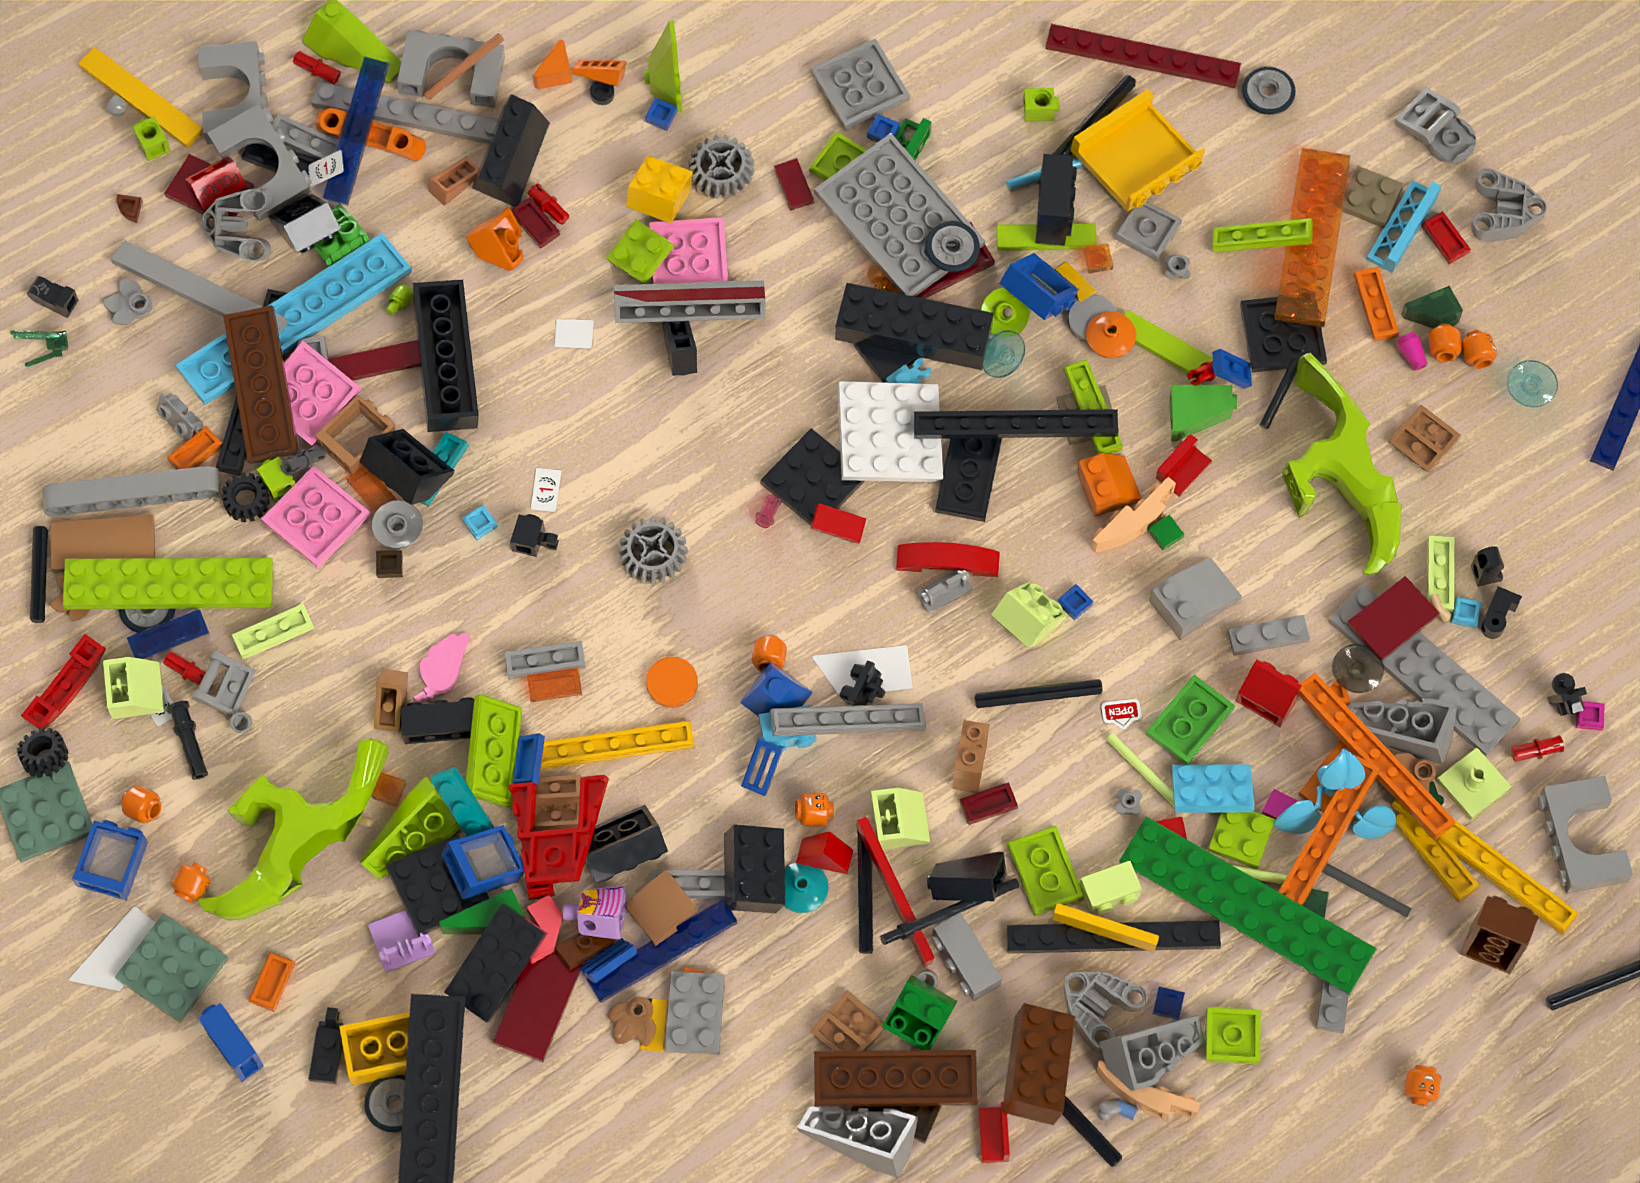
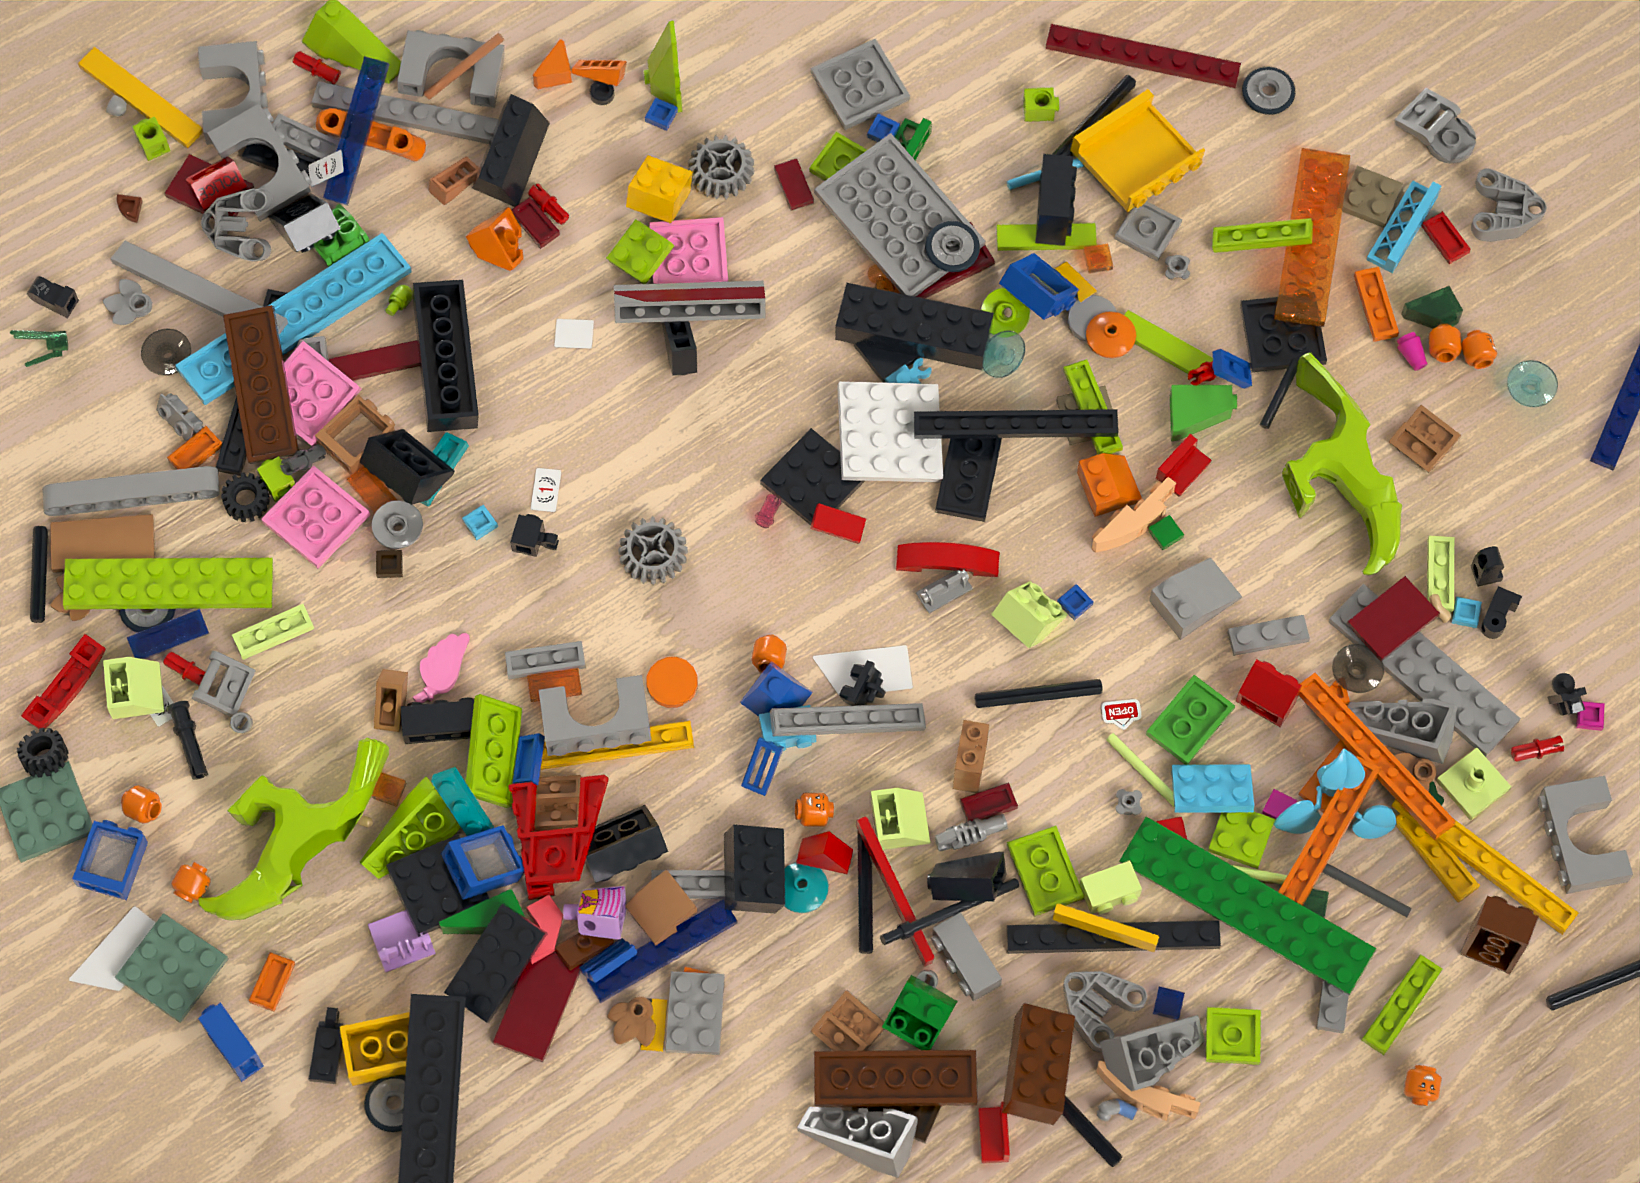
none -> clear smoke dish [141,329,192,375]
none -> light grey arch [539,675,651,756]
none -> light grey hinge [935,814,1008,851]
none -> lime tile [1361,954,1443,1055]

